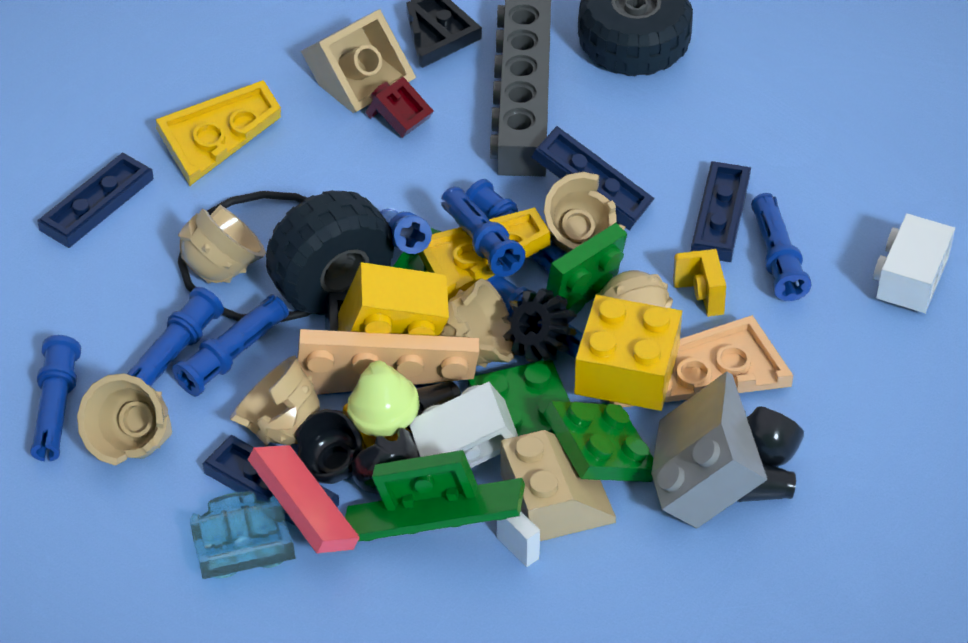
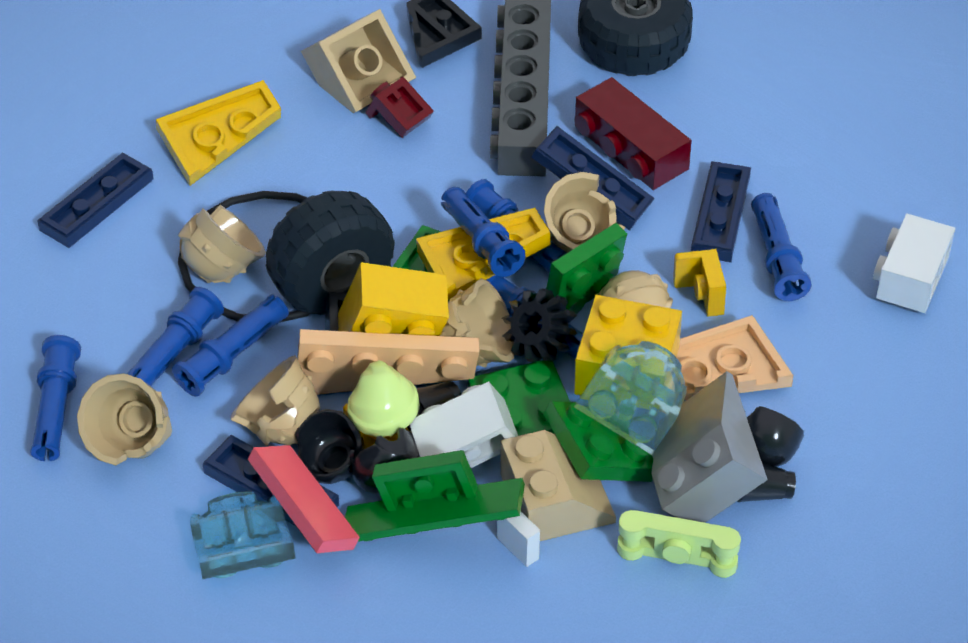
blue pin [380,208,432,254] -> none
none -> dark red brick [574,77,692,190]
none -> clear light blue slope [574,341,687,455]
none -> yellowish green plate [617,510,741,578]

